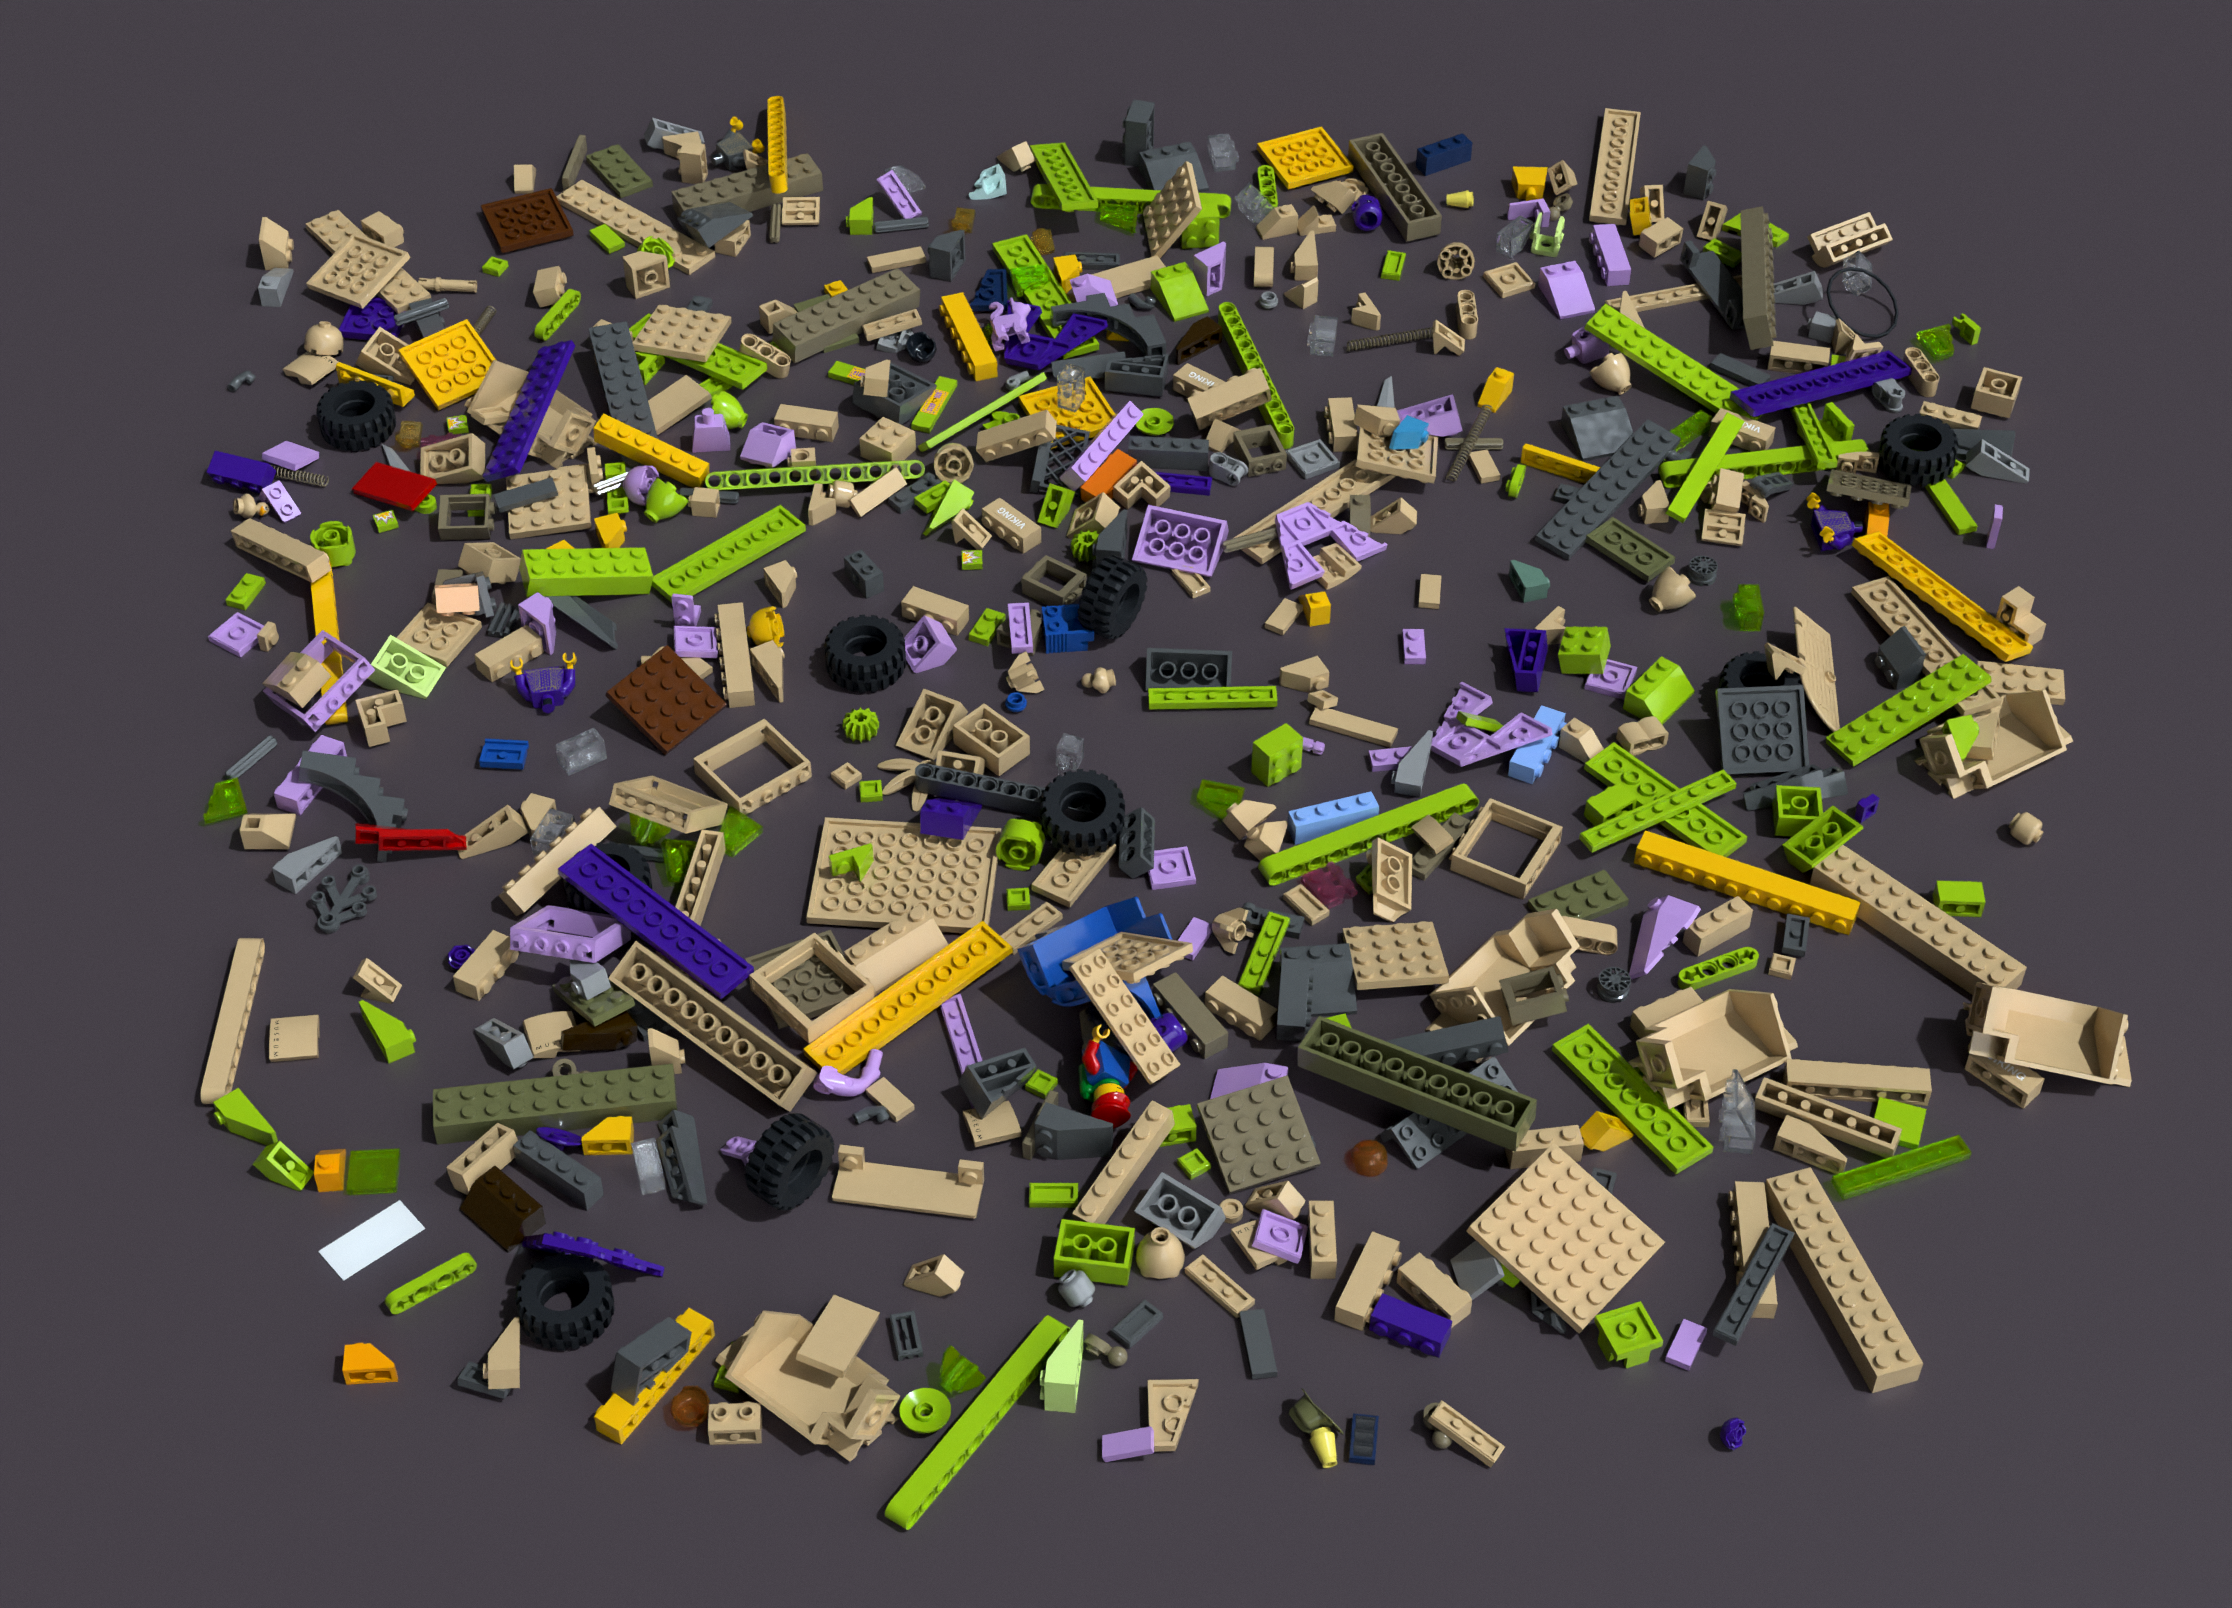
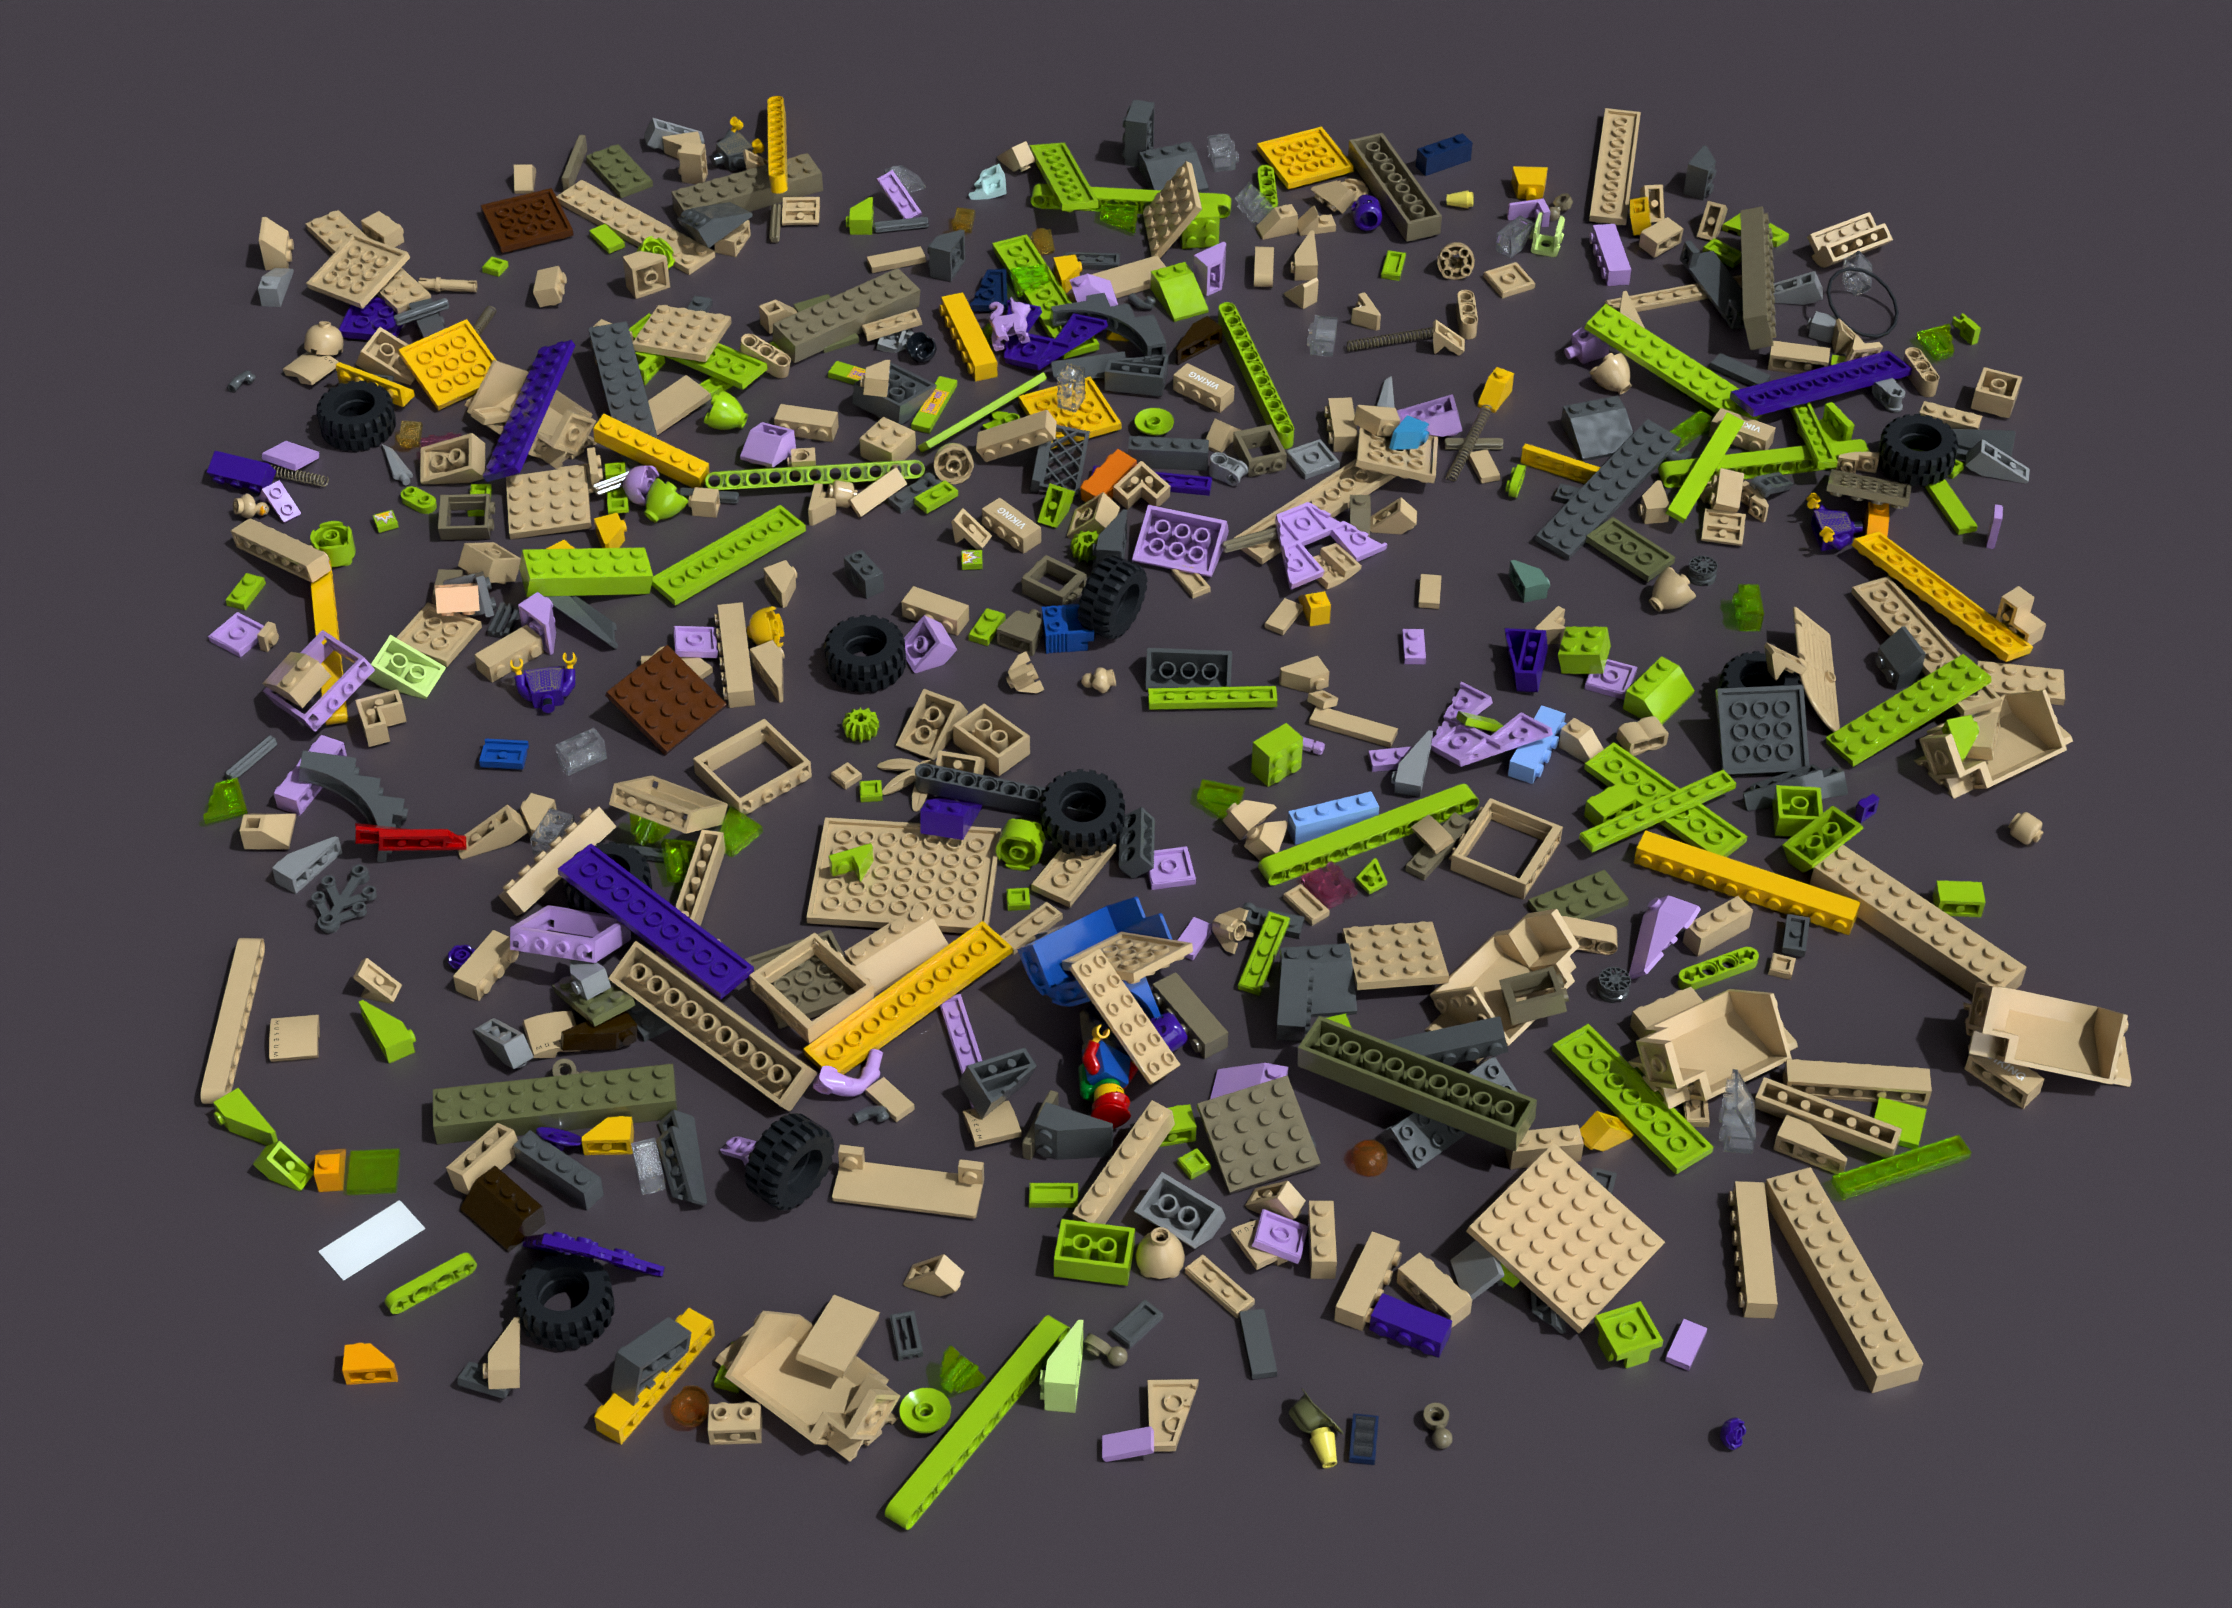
red tile [352,462,437,511] -> none
lime tile [446,415,469,435] -> none
dark grey tile [493,477,558,513] -> none
lime beam [535,289,581,341] -> none
tan slope [648,1028,685,1074] -> none
lavender bracket [671,594,701,626] -> none
lavender torso [692,408,730,453] -> none
yellow plate [824,280,848,298] -> none
lime slope [922,479,974,536] -> none
blue plate [1005,692,1027,712] -> none
light grey arm [1006,370,1030,391] -> none
lavender plate [1008,603,1033,654] -> none
lime tile [1025,1069,1058,1099] -> none
clear brick [1056,733,1084,777] -> none
light grey head [1058,1269,1095,1308] -> none
lavender brick [1059,401,1144,491] -> none
tan brick [1187,368,1272,430] -> none
tan brick [1205,975,1278,1041] -> none
tan tile [1219,1199,1243,1224] -> none
light grey plate [1259,291,1278,309] -> none
tan slope [1366,837,1412,923] -> none
tan tile [1427,1400,1505,1468] -> none
lavender slope [1538,261,1595,320] -> none
tan slope [1547,160,1577,195] -> none
dark grey tile [1712,1223,1795,1346] -> none

